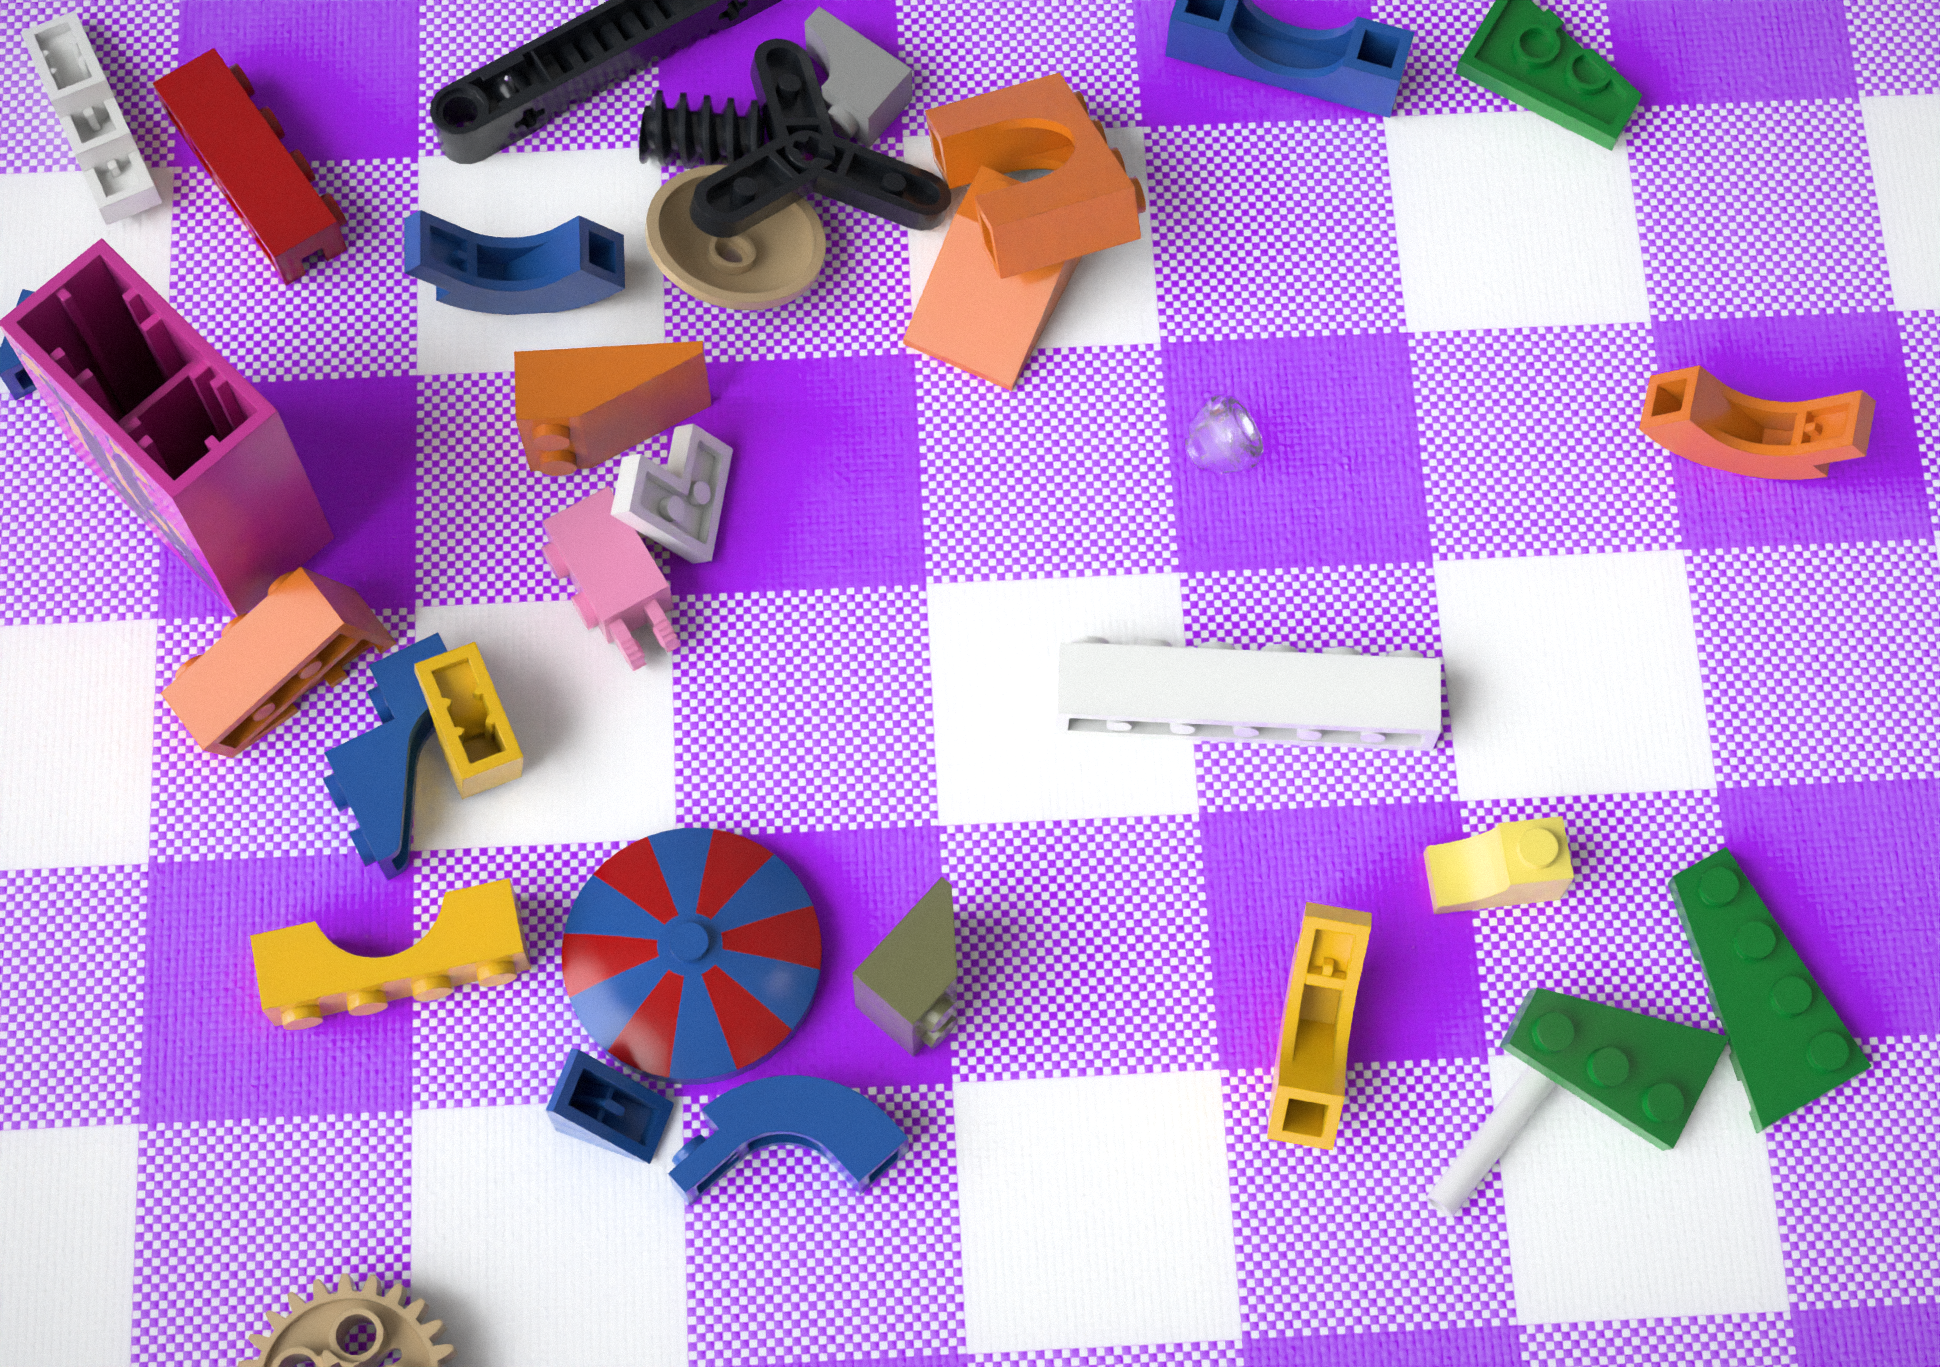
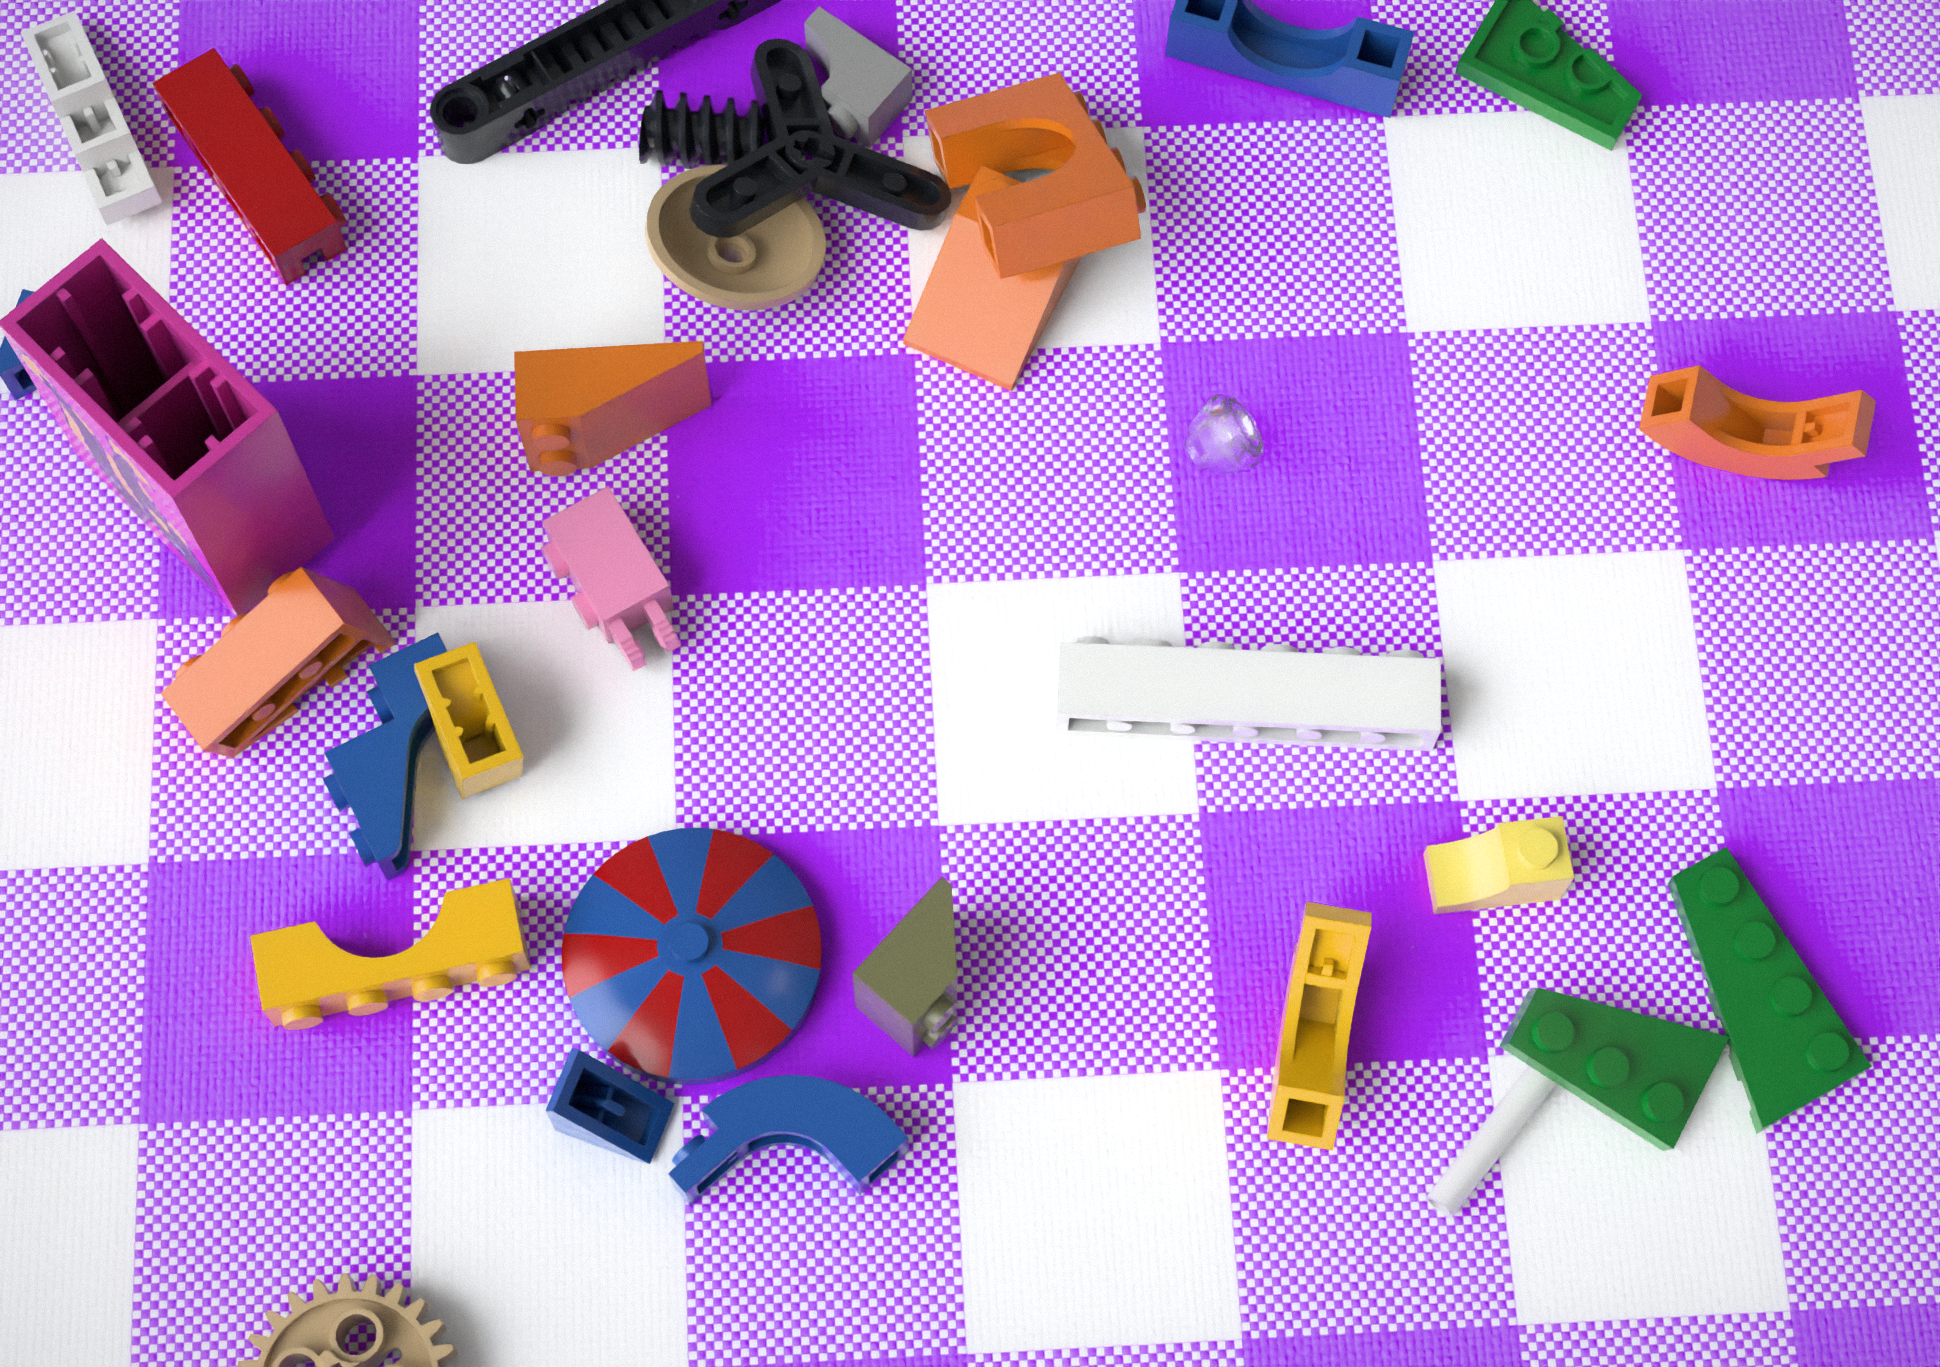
blue arch [404,210,625,315] -> none
plate [611,423,733,564] -> none

